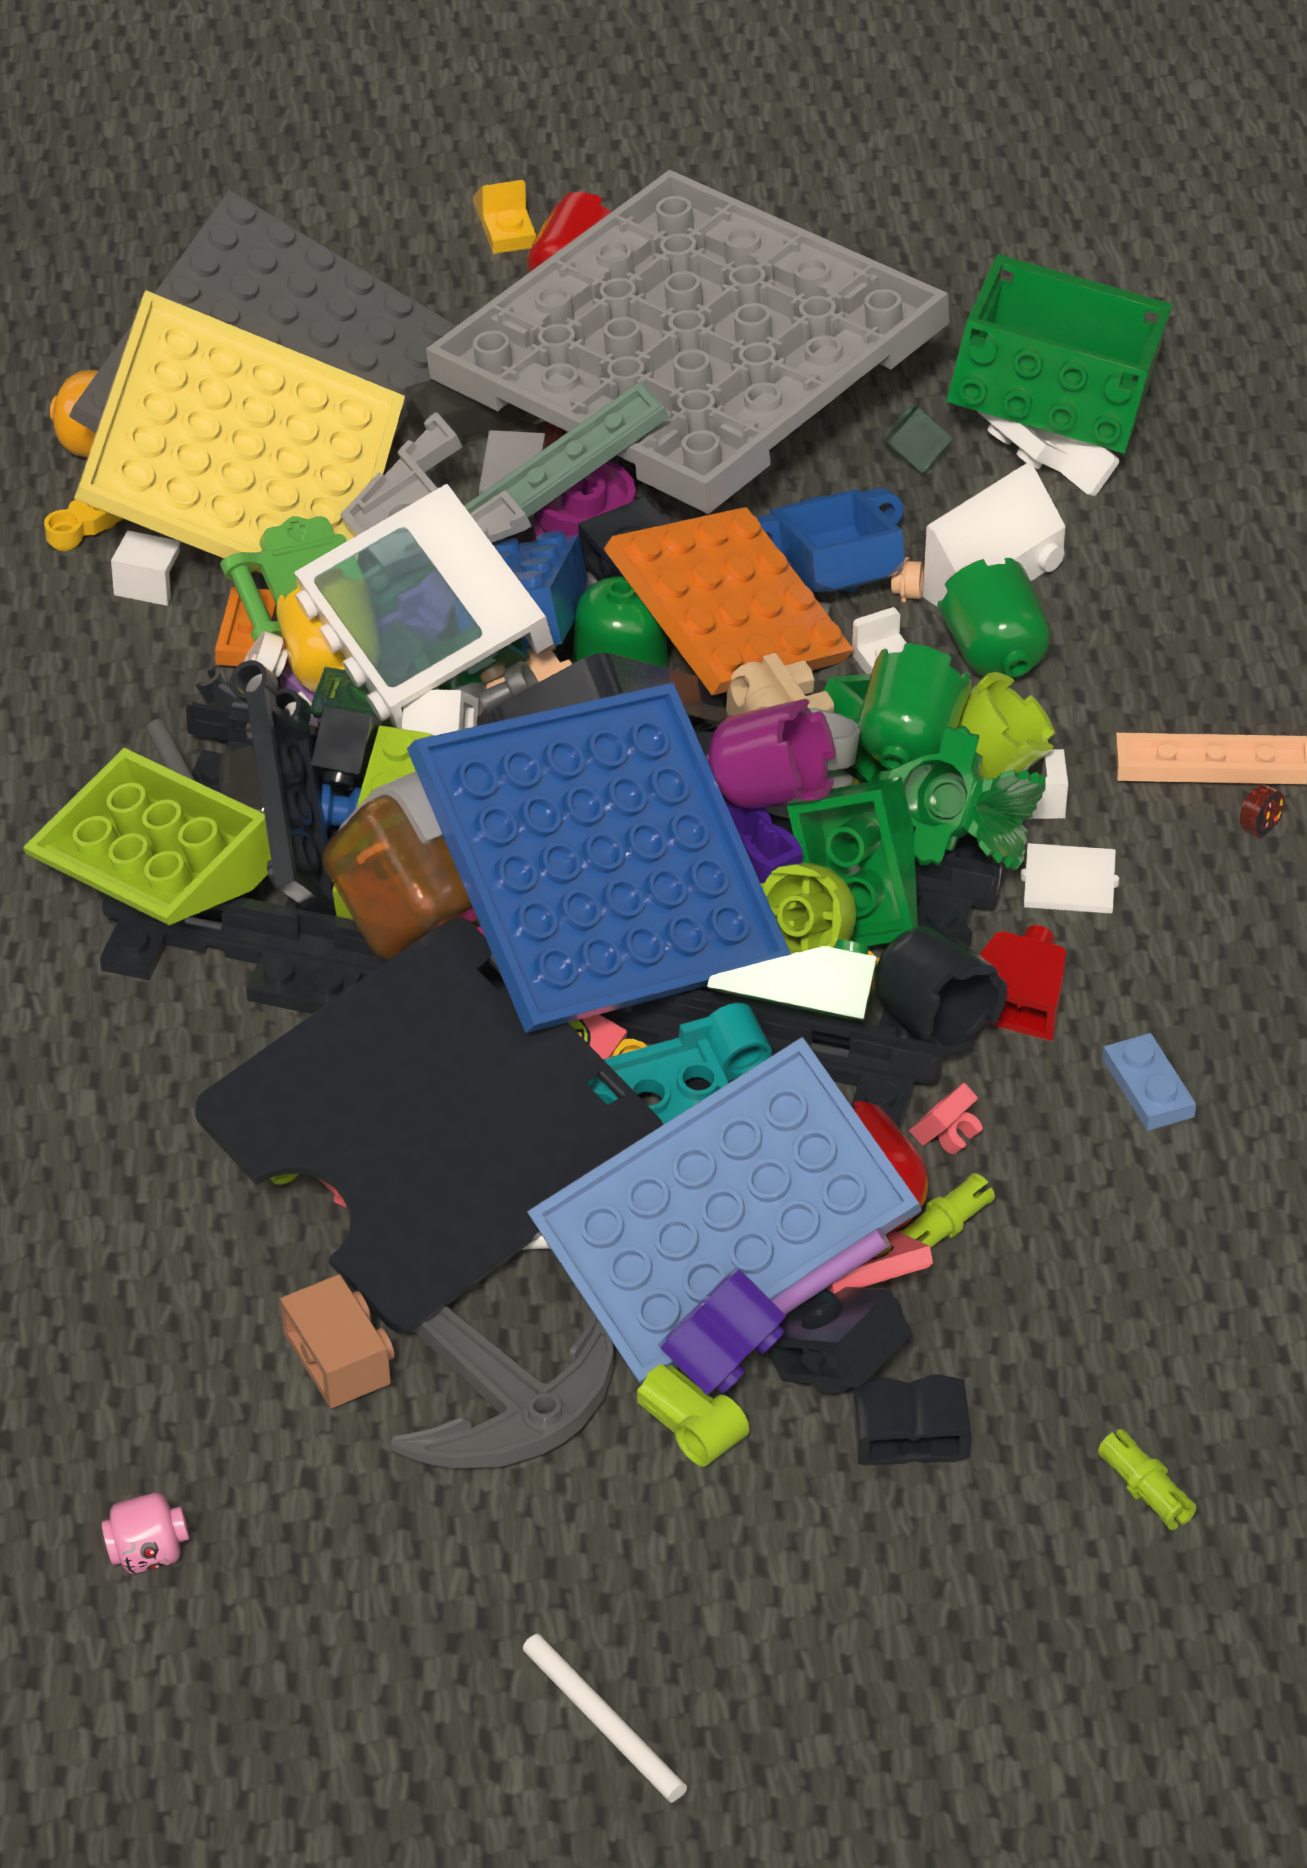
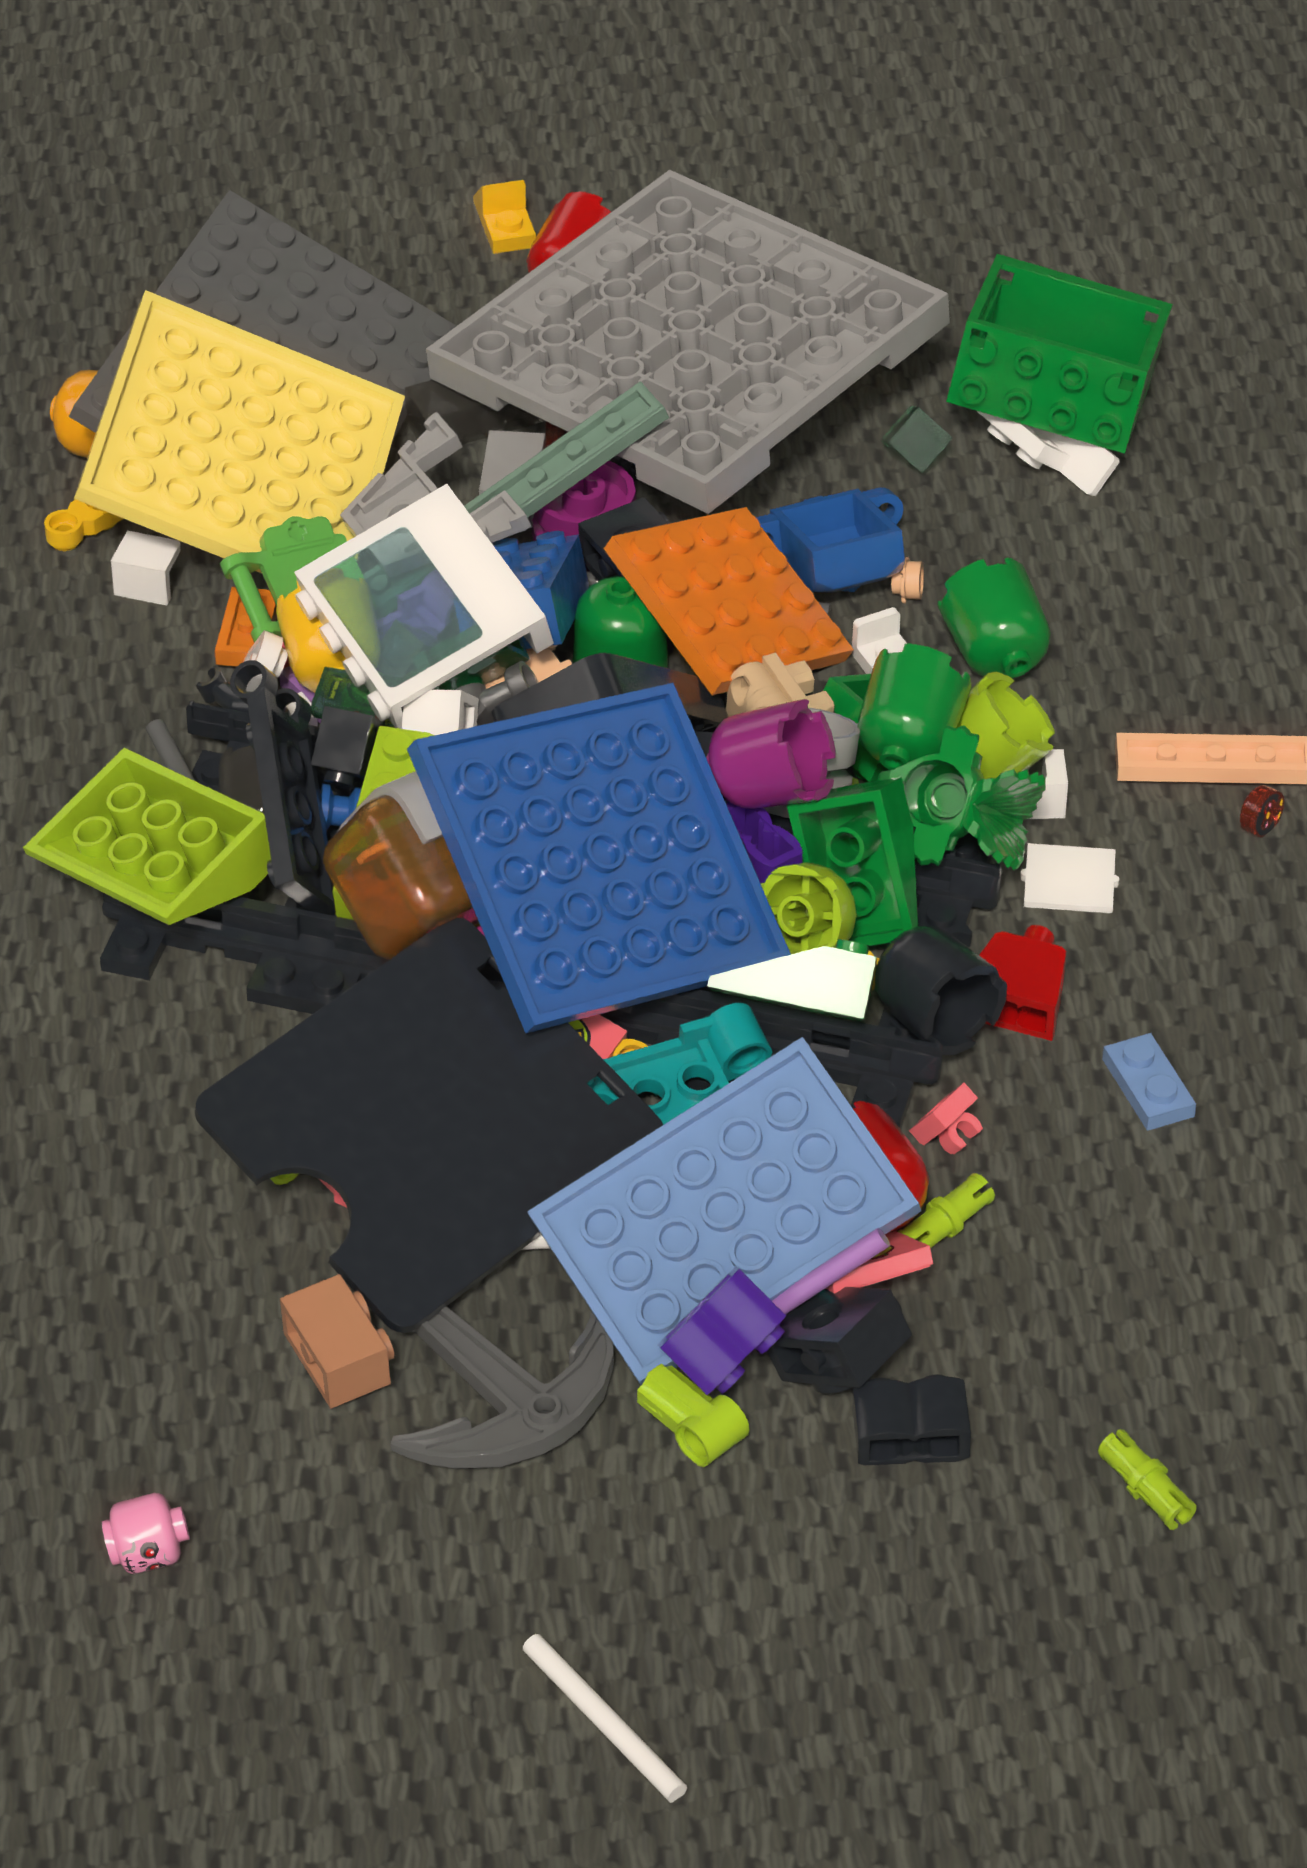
white slope [923,463,1066,607] -> none

